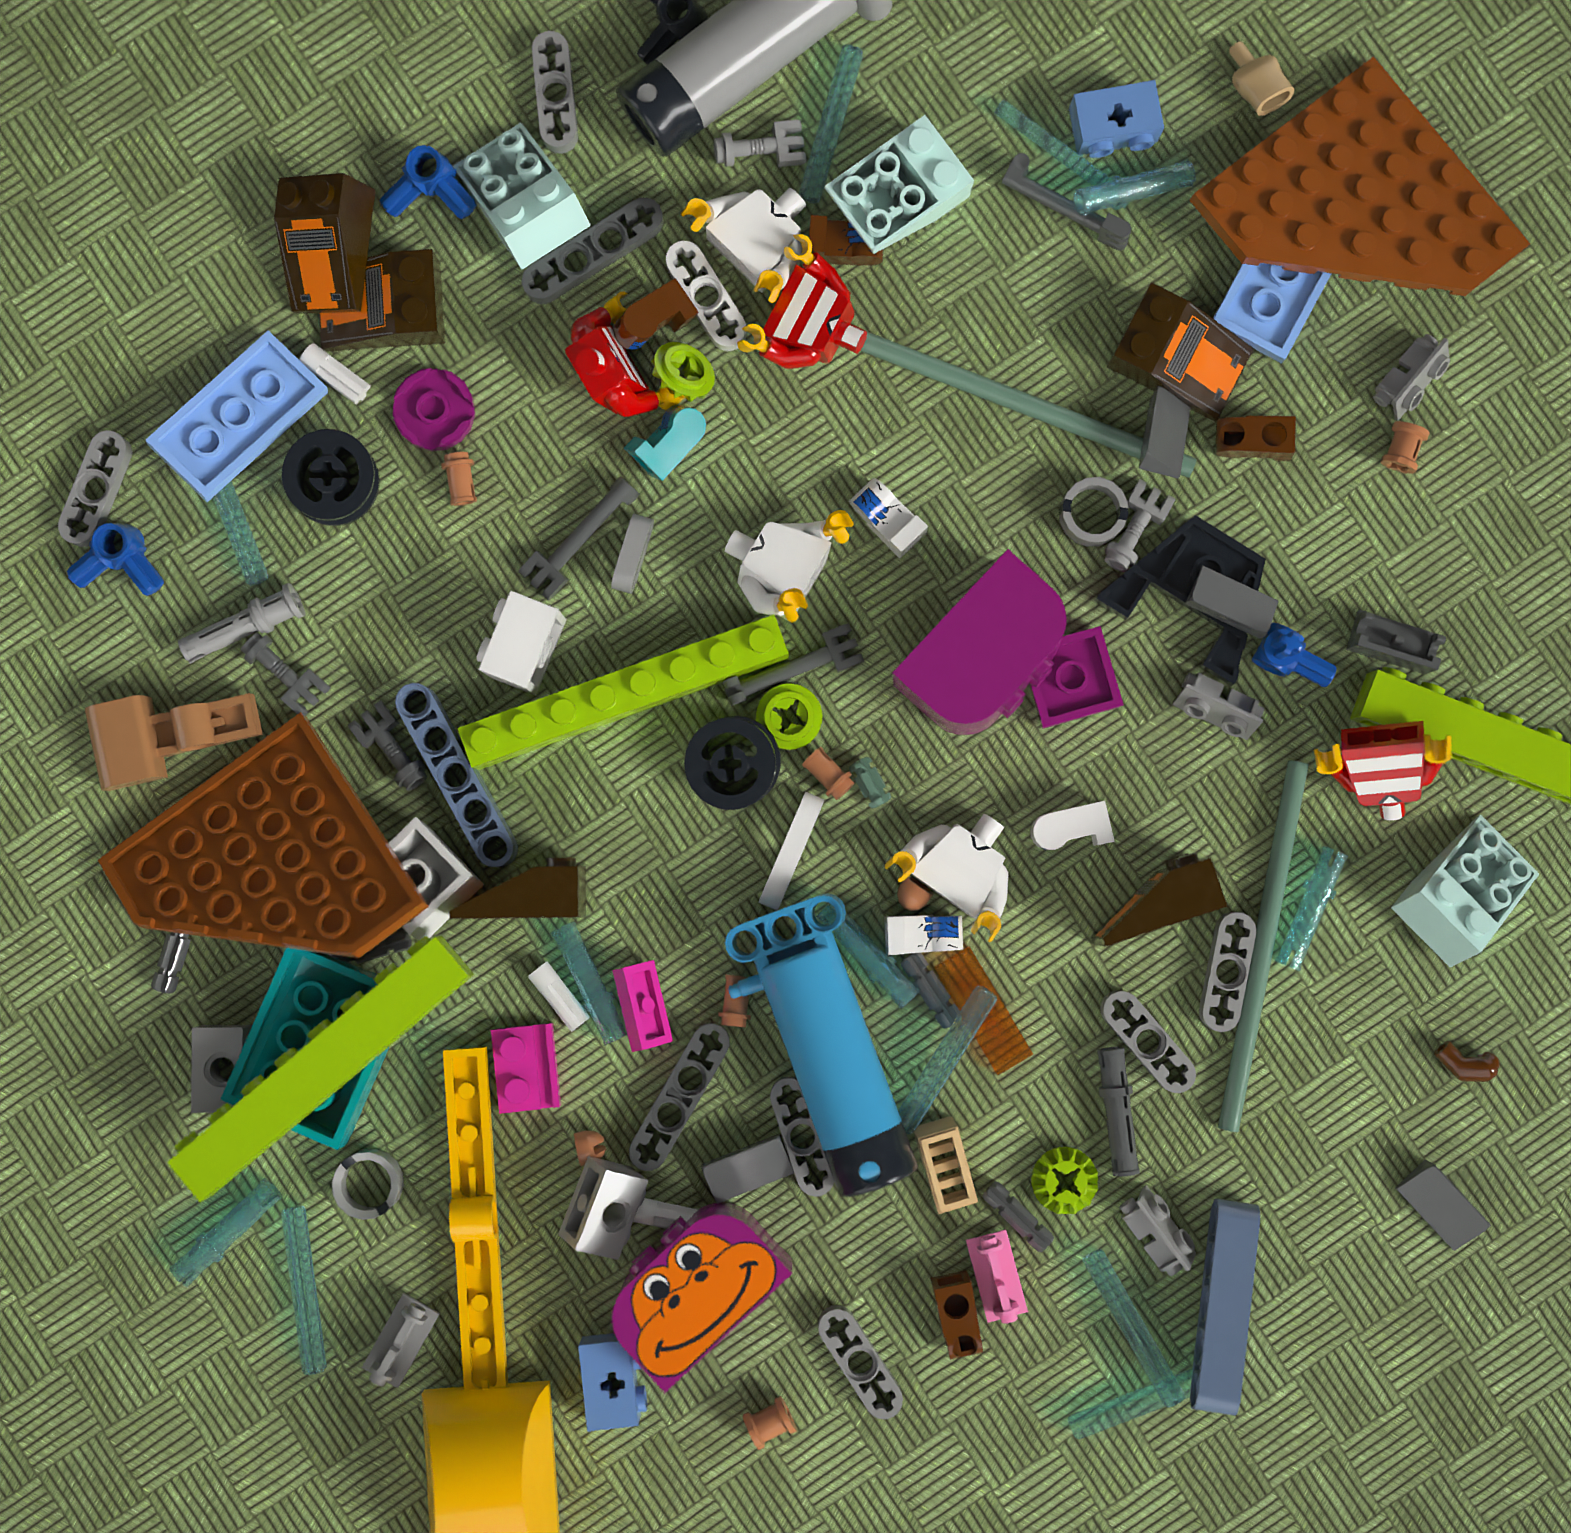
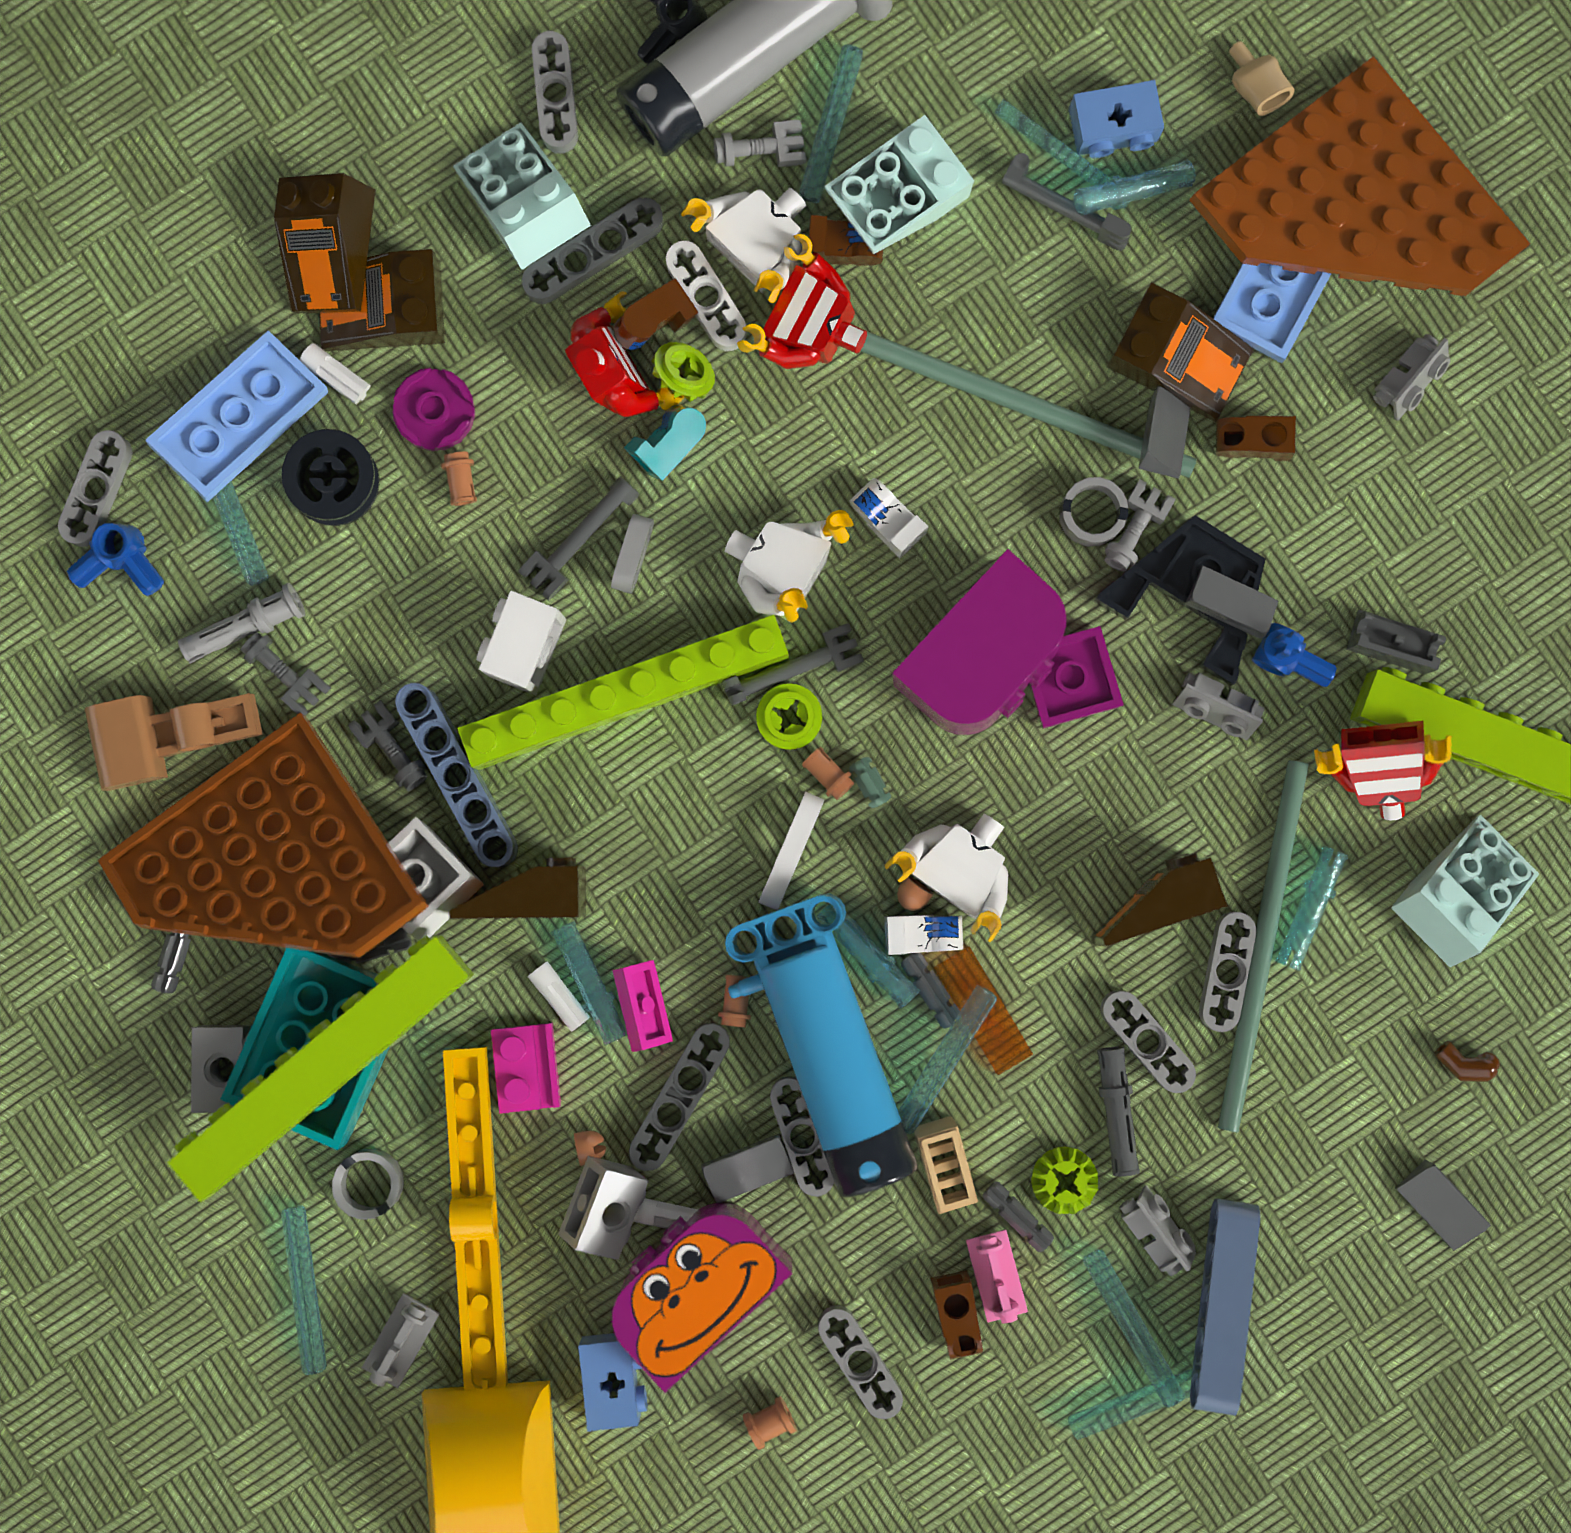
clear light blue pin [169,1178,282,1287] -> none
blue axle [380,145,477,219] -> none
black wheel [684,716,781,810] -> none
white leg [1030,801,1115,850] -> none
nougat bush [1380,421,1430,474] -> none

